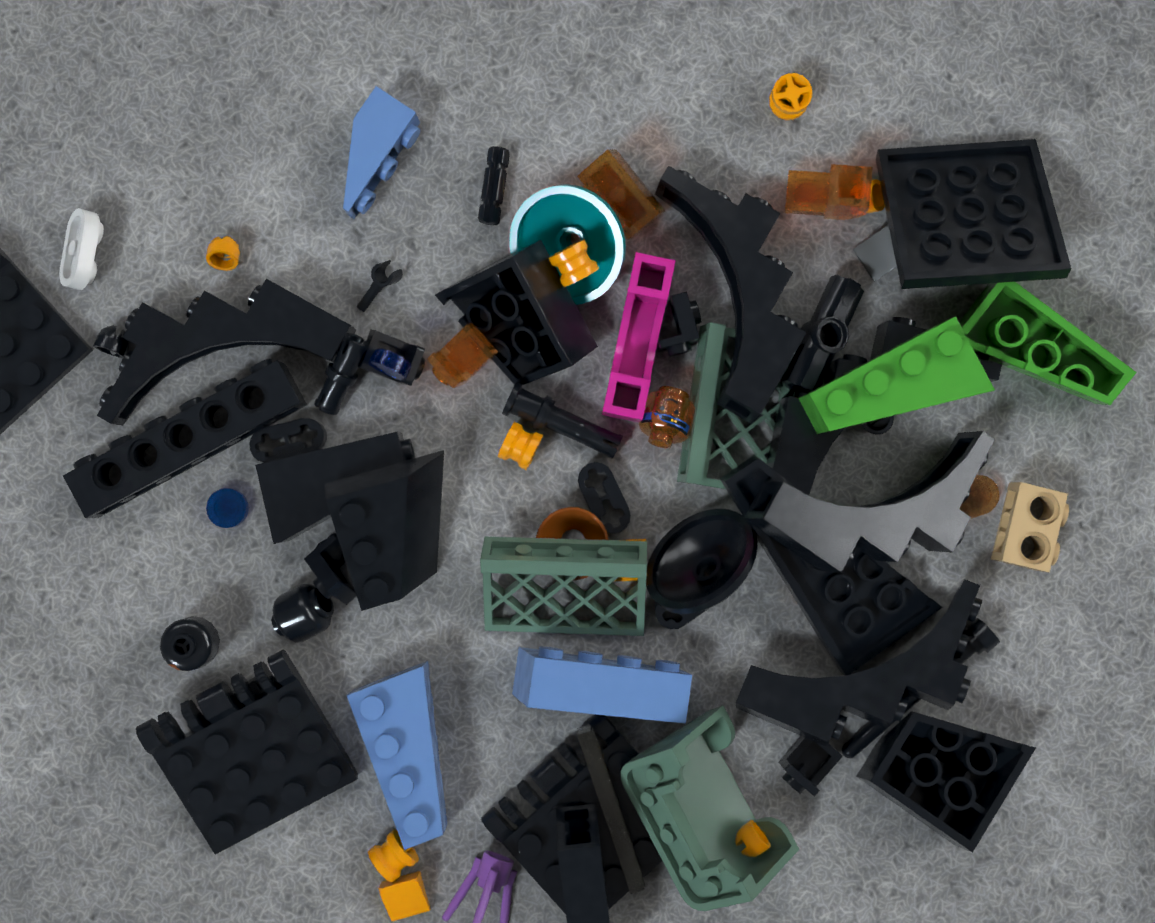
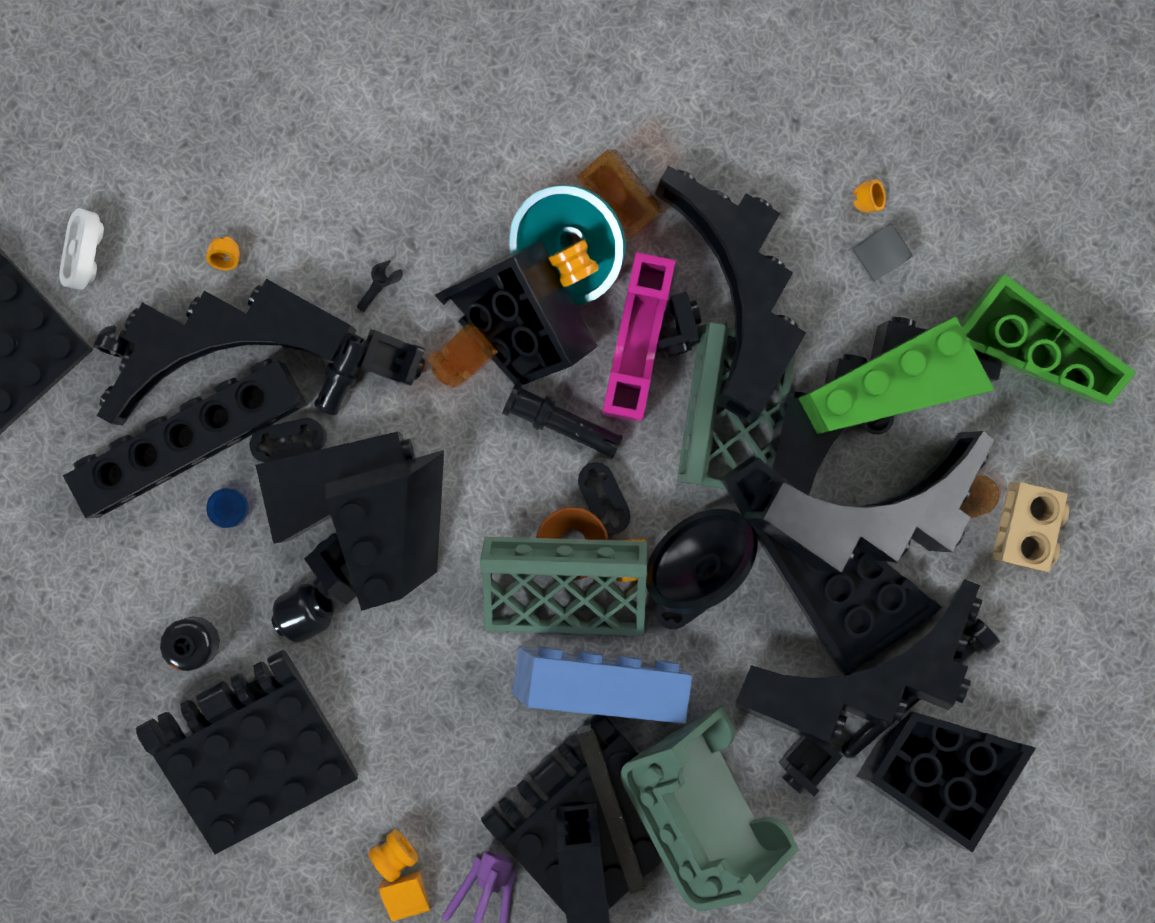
medium blue slope [343,86,420,219] -> none
medium blue wedge [346,661,447,850] -> none
clear blue tile [369,348,412,381] -> none
black axle [478,146,510,225] -> none
light orange wheel [497,421,543,471] -> none
clear orange head [639,386,695,448] -> none
light orange hinge [735,820,771,857] -> none
light orange wheel [769,73,813,120] -> none
black piece [782,275,864,393] -> none
clear orange brick [785,164,873,220] -> none
black plate [875,139,1072,289] -> none

